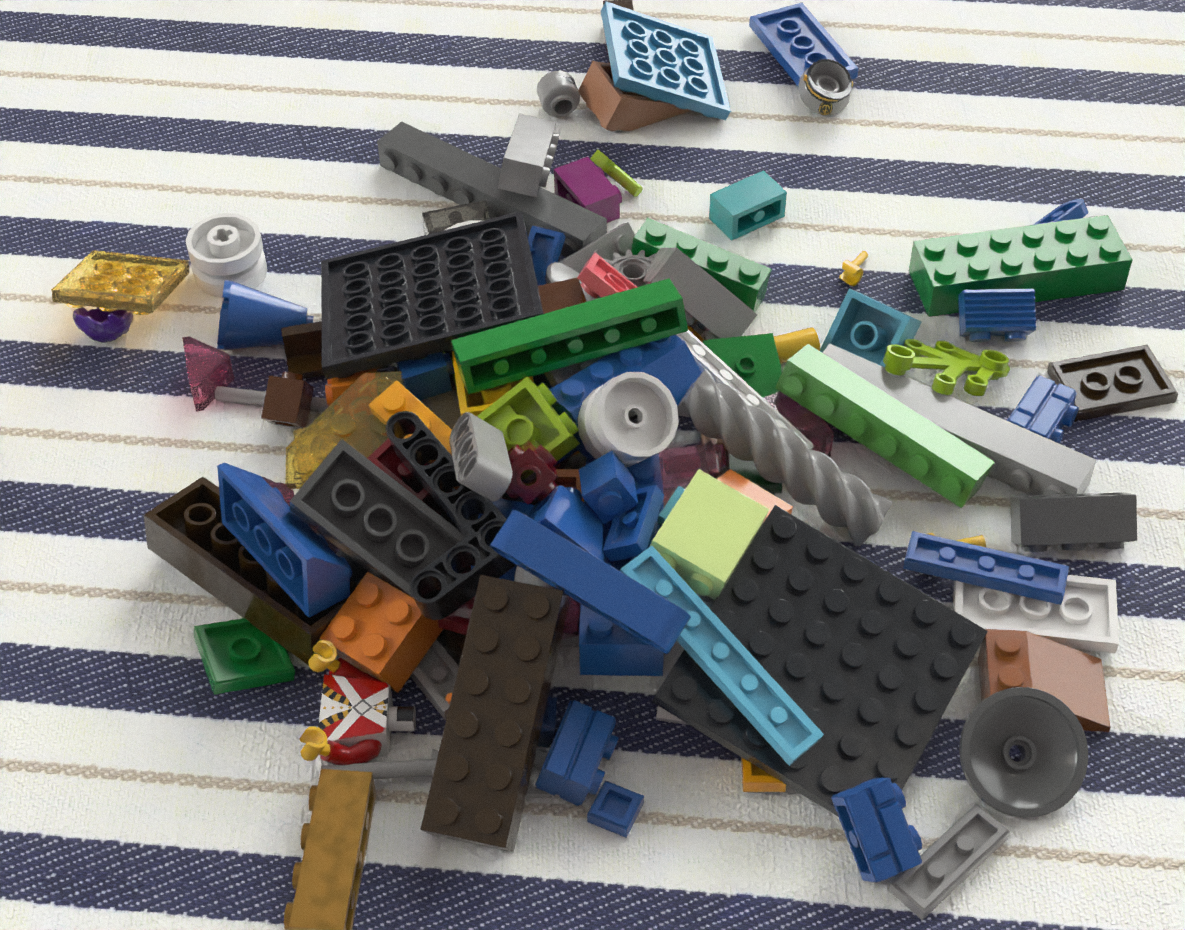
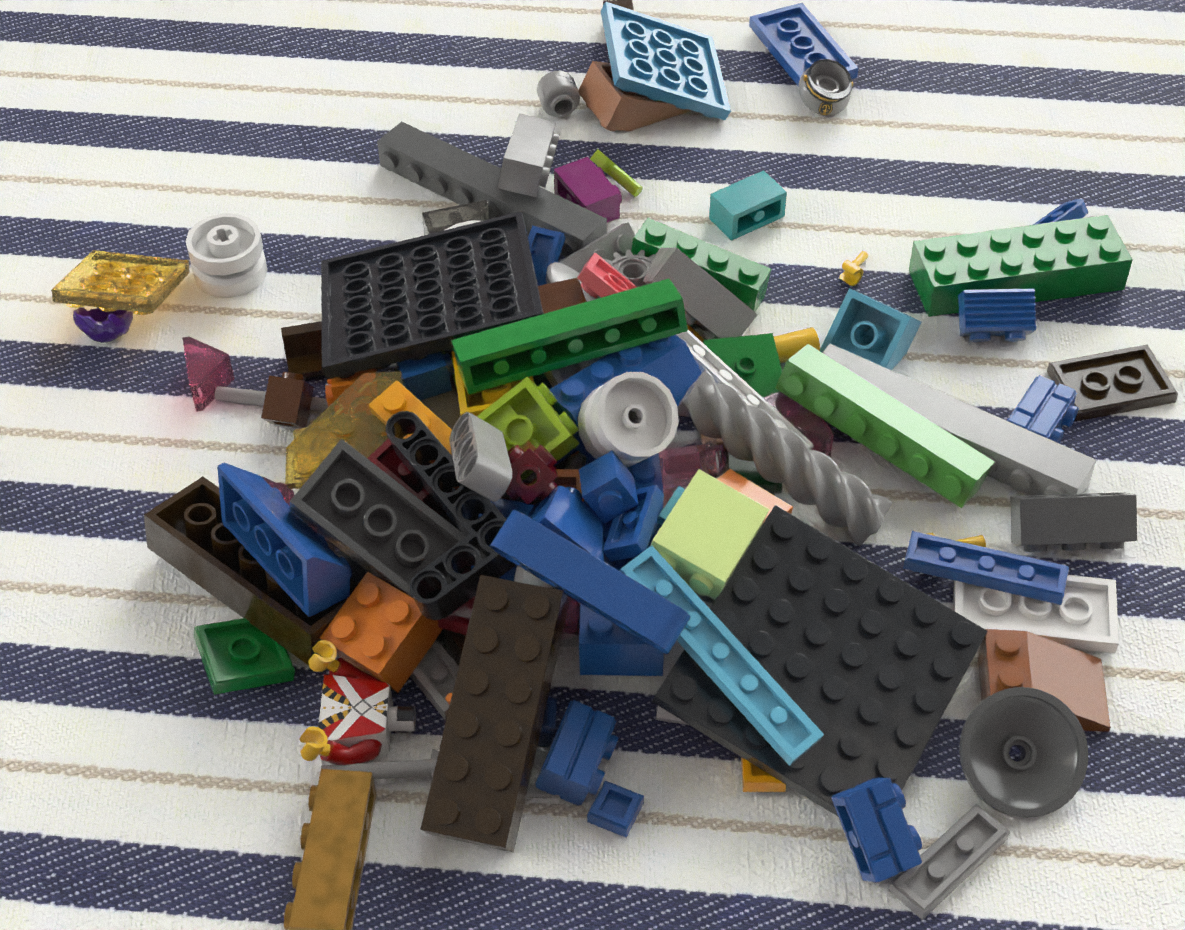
blue cone [217,280,314,350] -> none
lime plant [883,339,1010,396] -> none

